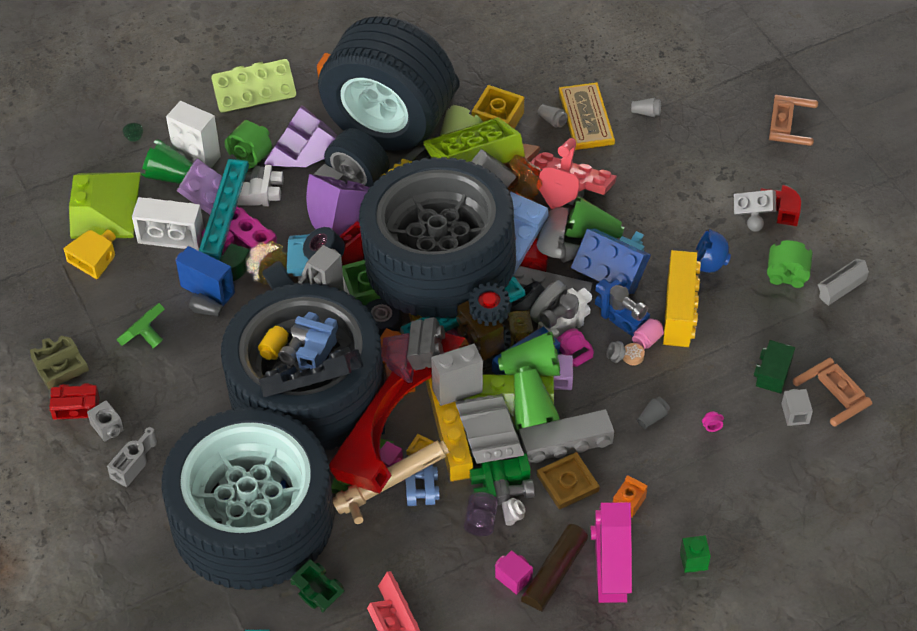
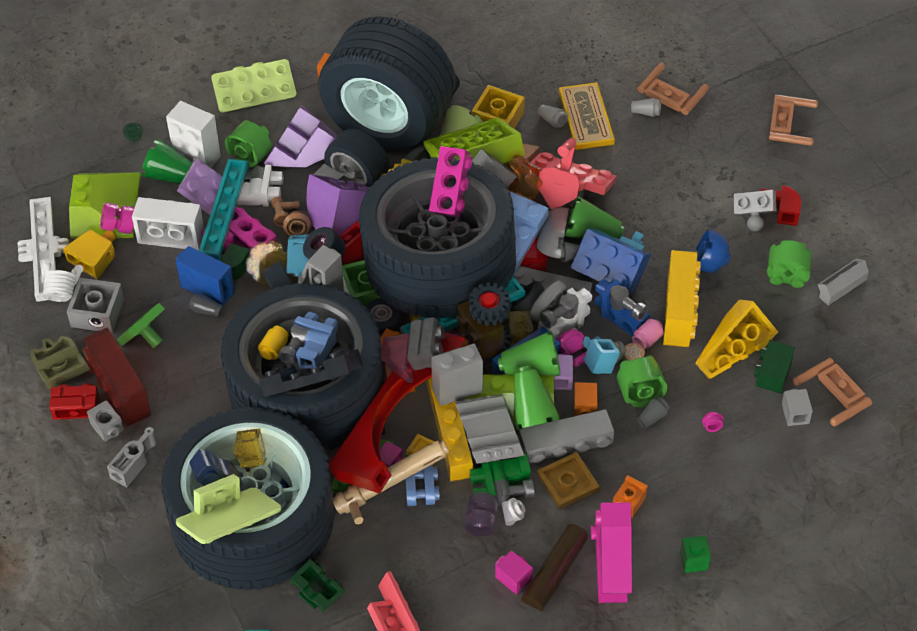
none -> white hinge [18,197,69,302]
none -> white piece [41,258,83,302]
none -> light grey brick [67,278,125,333]
none -> clear red brick [82,327,151,427]
none -> dark pink wheel [100,202,135,234]
none -> yellowish green bracket [176,474,281,544]
none -> dark blue brick [189,450,243,487]
none -> clear yellow brick [233,428,266,468]
none -> medium nougat piece [271,197,300,227]
none -> medium nougat cone [283,211,312,236]
none -> dark pink brick [429,146,472,217]
none -> orange brick [574,382,597,417]
none -> medium azure brick [582,336,620,374]
none -> bright green brick [616,356,667,408]
none -> nougat plate [637,63,709,115]
none -> yellow wedge [695,300,778,379]

